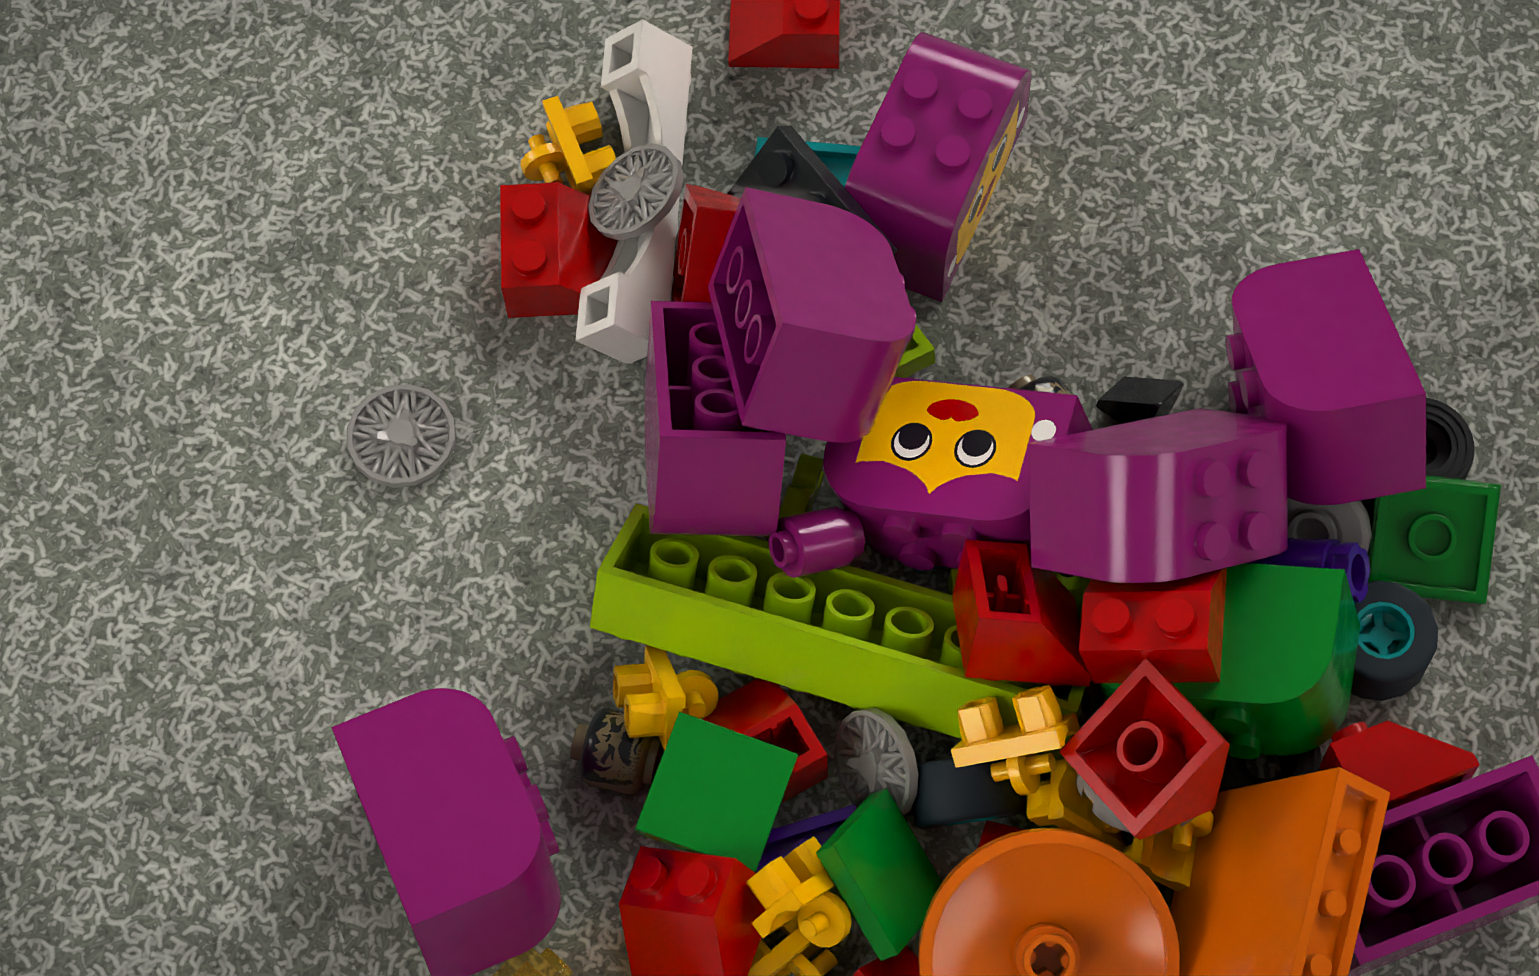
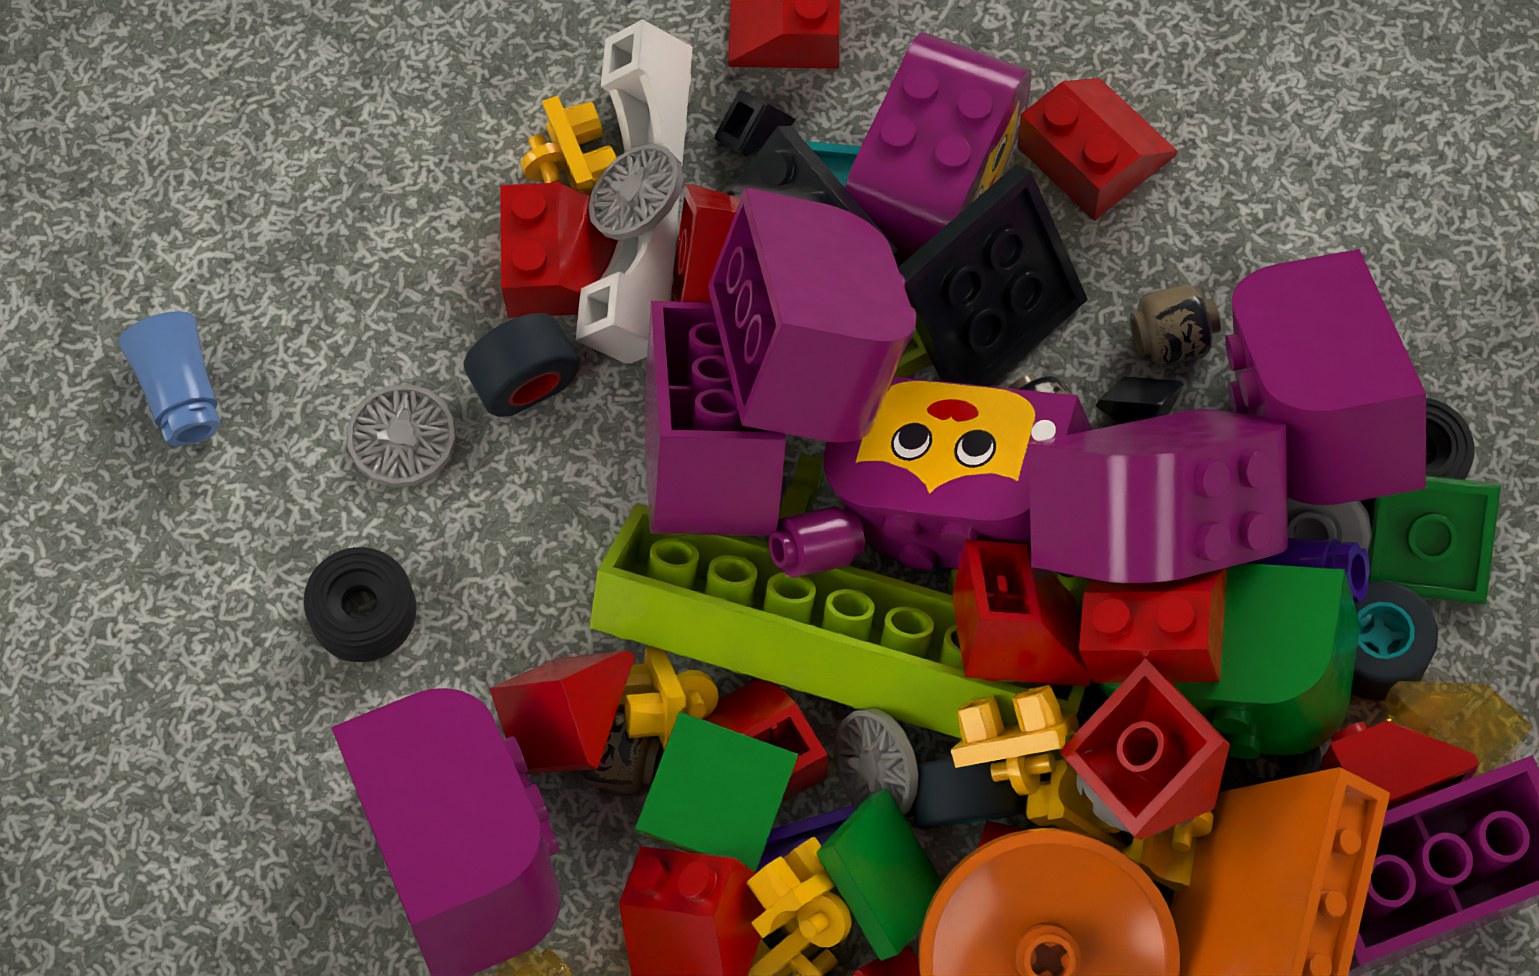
none -> medium blue plant [118,311,221,447]
none -> black tyre [304,547,417,662]
none -> black wheel [463,313,579,417]
none -> red slope [489,650,636,774]
none -> black slope [714,89,796,157]
none -> black plate [898,164,1088,386]
none -> red slope [1017,78,1177,221]
none -> dark tan head [1130,285,1221,367]
none -> clear yellow slope [1381,681,1533,778]

